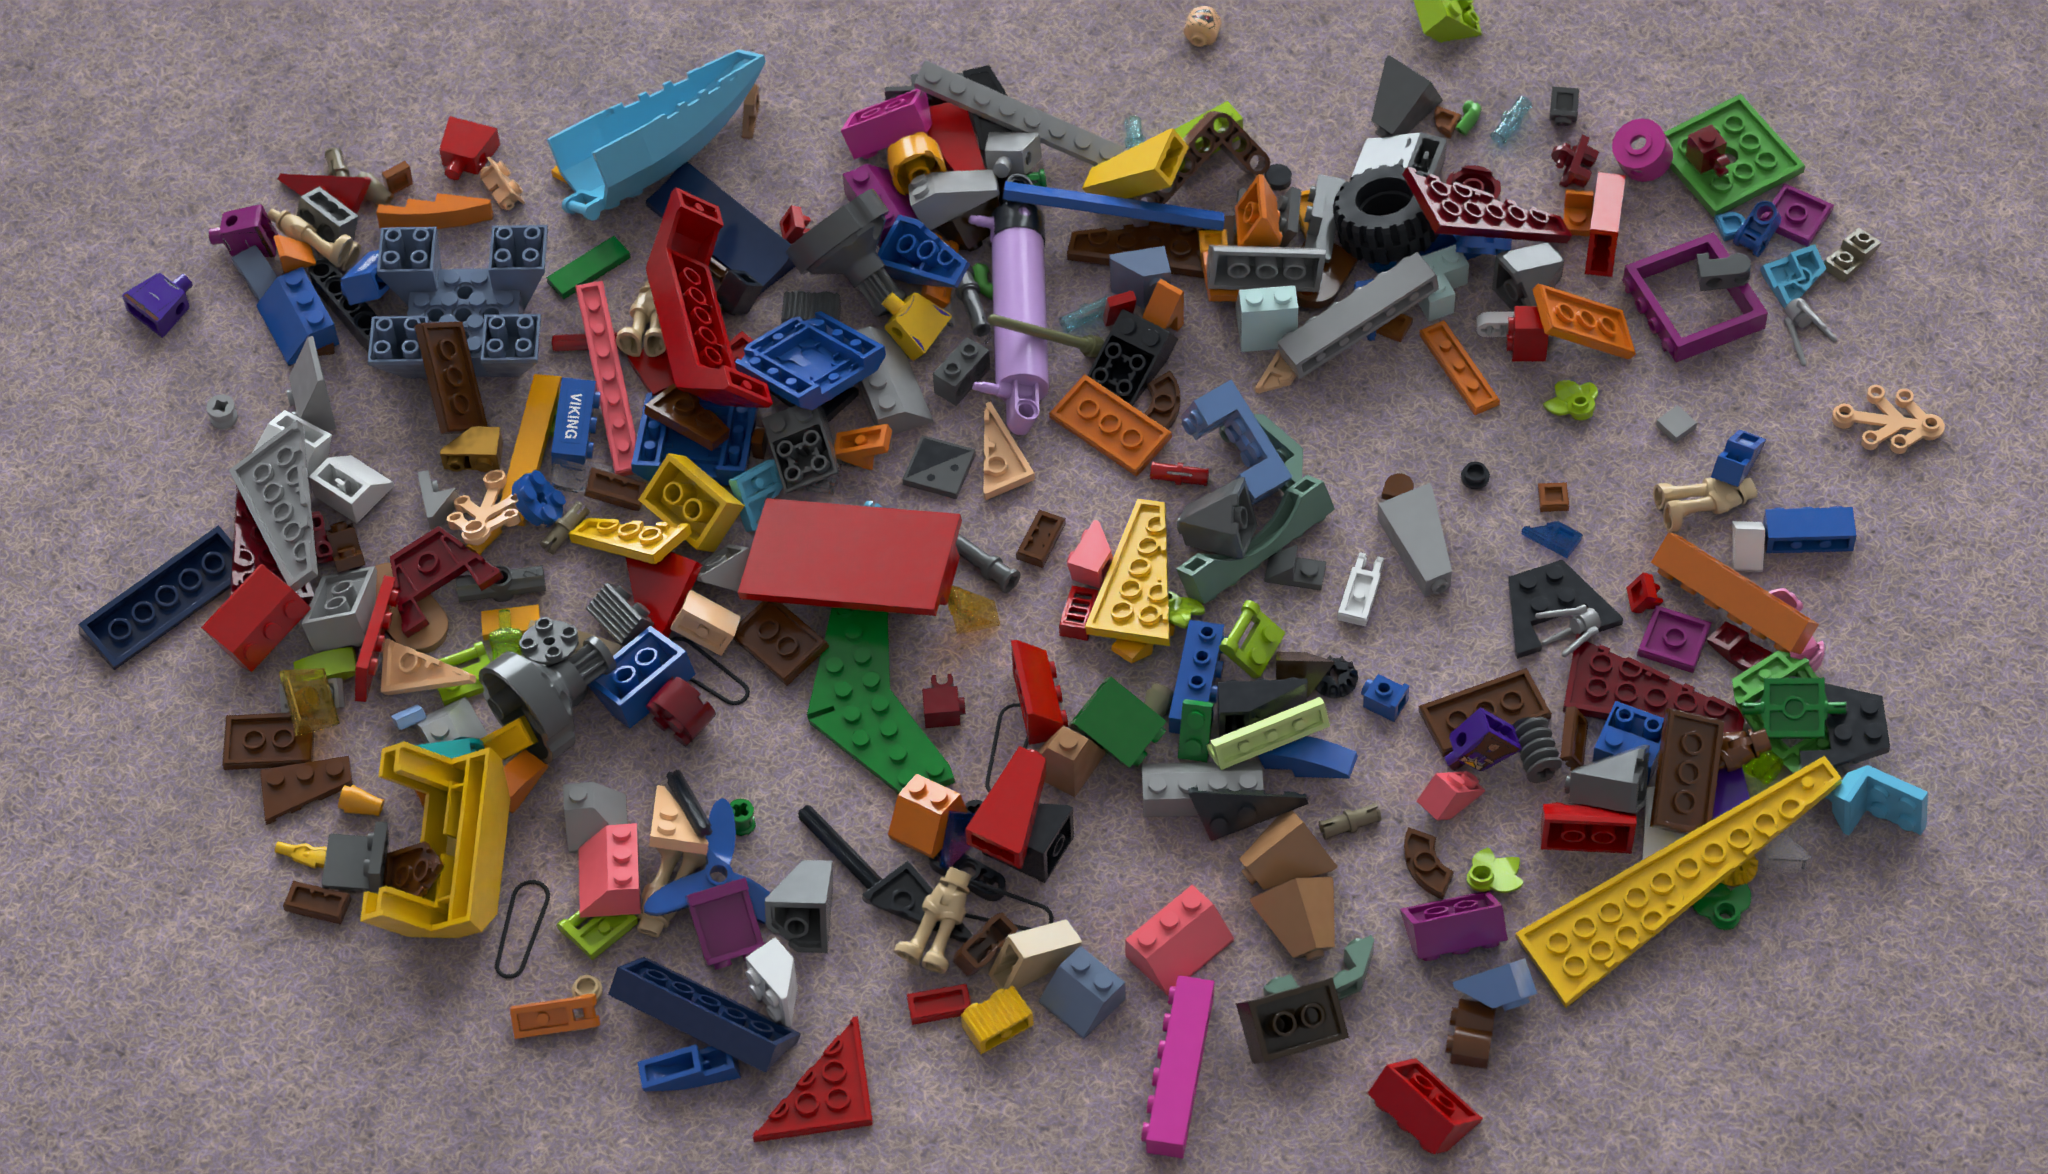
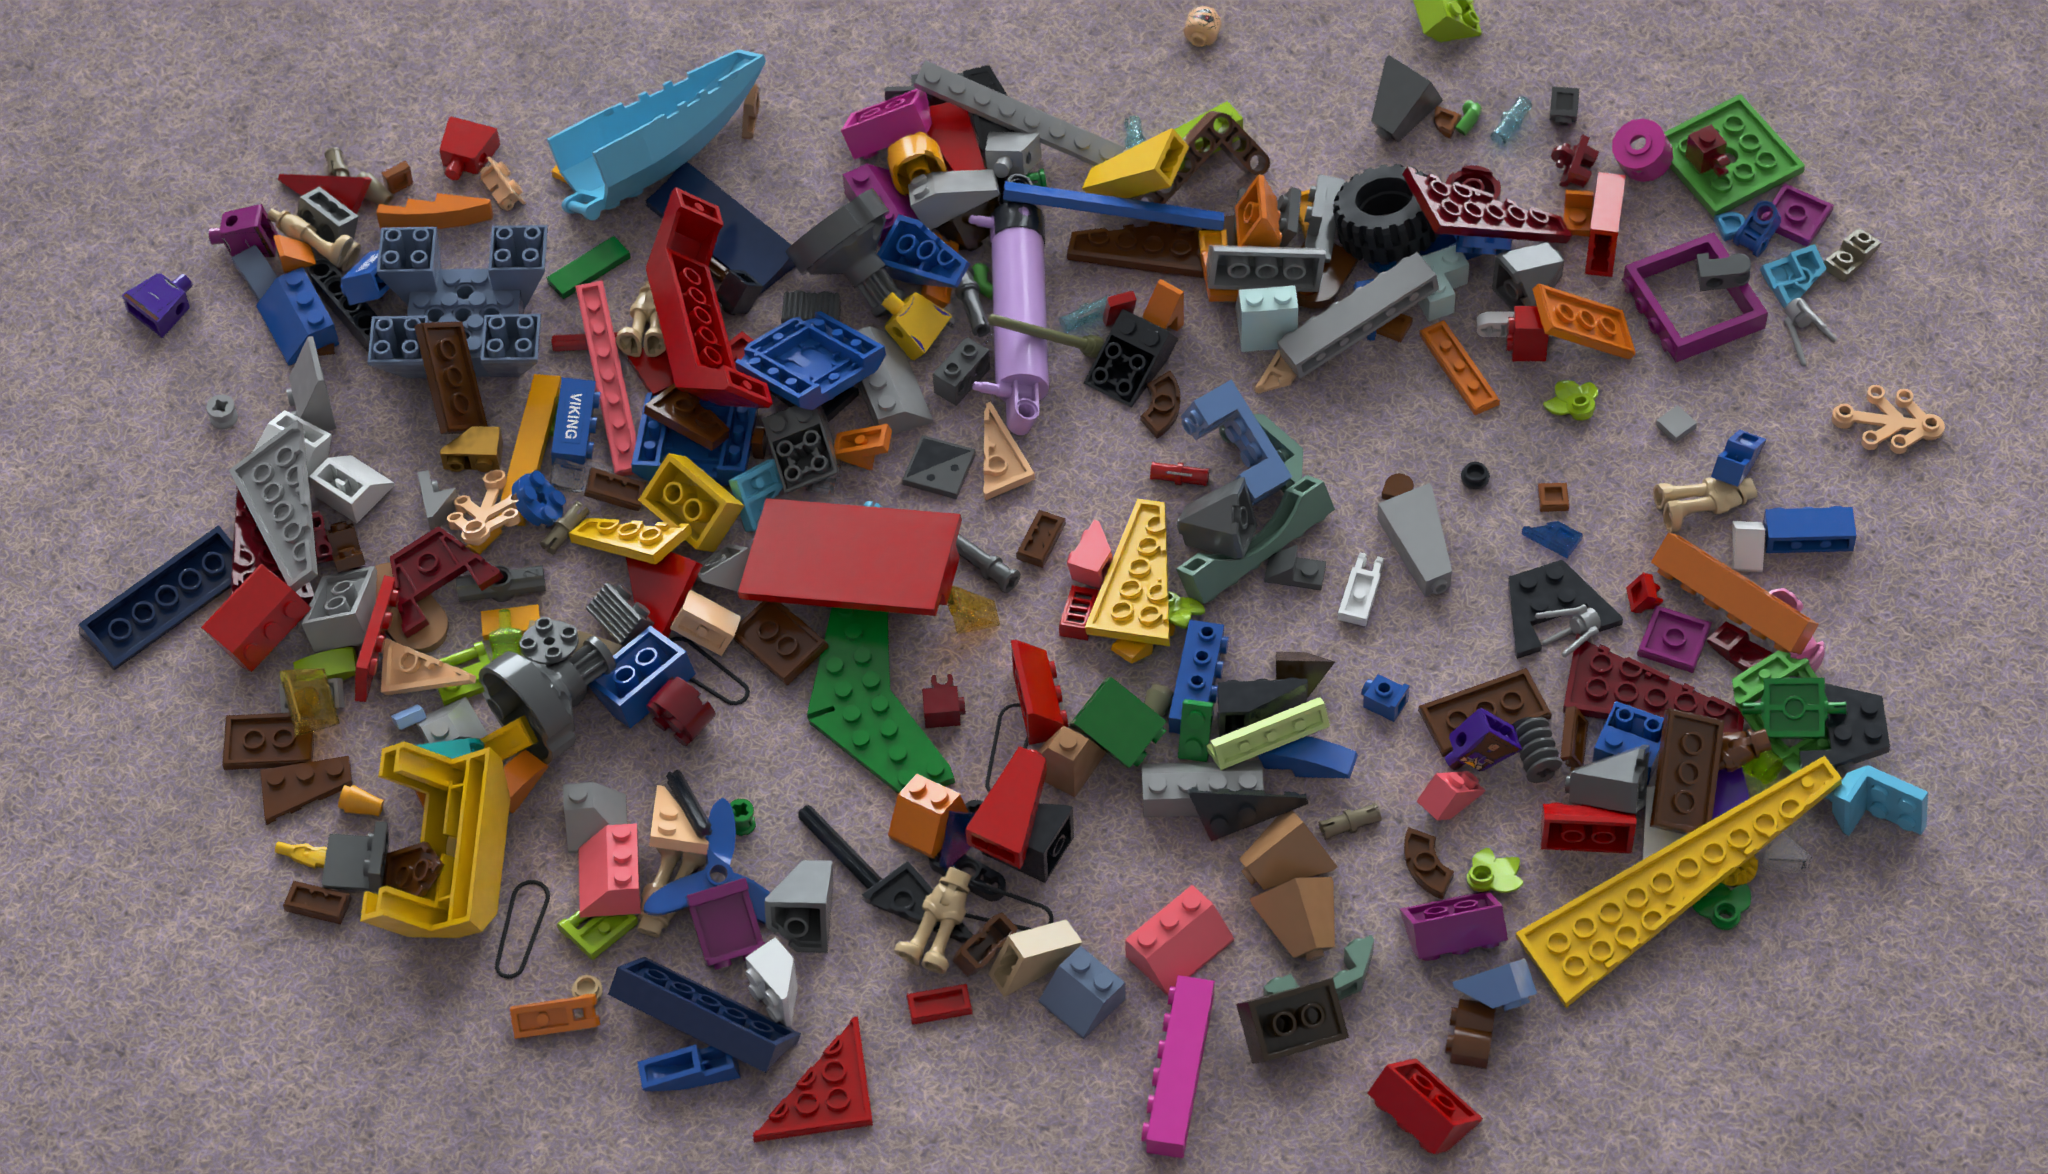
red tile [779,205,811,244] -> none
yellow brick [961,986,1034,1055] -> none
orange tile [1049,374,1172,477] -> none
sand blue slope [1110,246,1171,309] -> none
lime plate [1219,600,1286,679] -> none
black tile [1264,164,1292,191] -> none
black gear [1315,655,1358,698] -> none
slope [1351,132,1447,177] -> none

